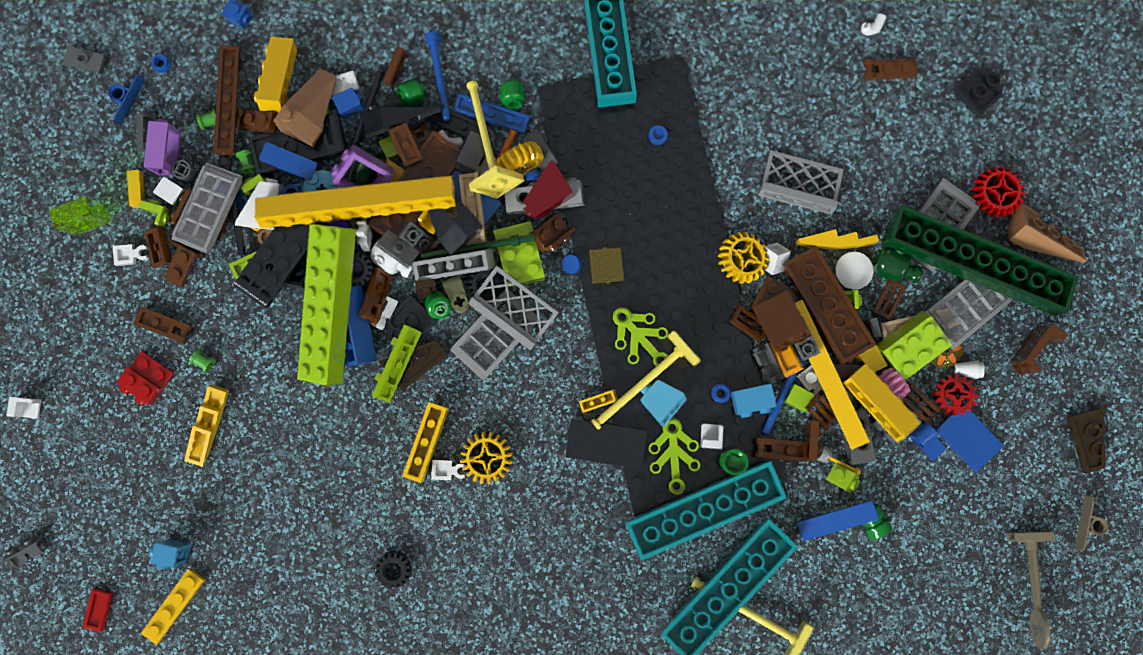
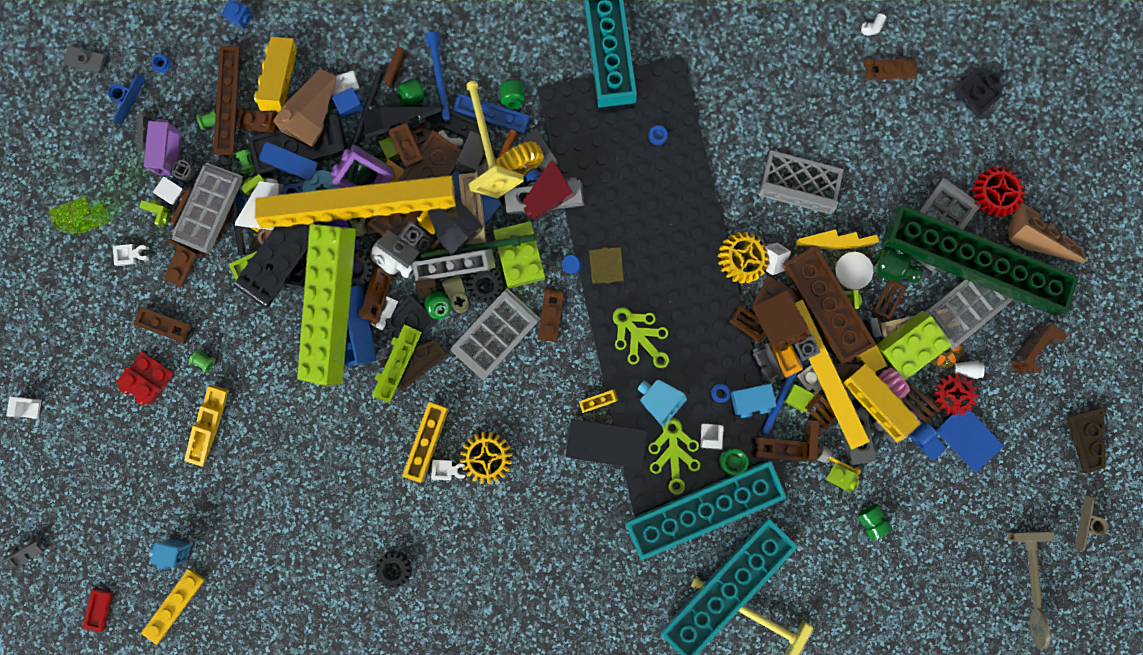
yellow piece [127,170,145,208] -> none
reddish brown tile [144,226,171,268] -> none
white plate [356,221,373,252] -> none
light grey fence [468,266,559,350] -> none
reddish brown bracket [530,213,576,252] -> none
light yellow tile [591,331,700,430] -> none
blue tile [797,500,879,541] -> none
none -> reddish brown plate [538,287,564,343]

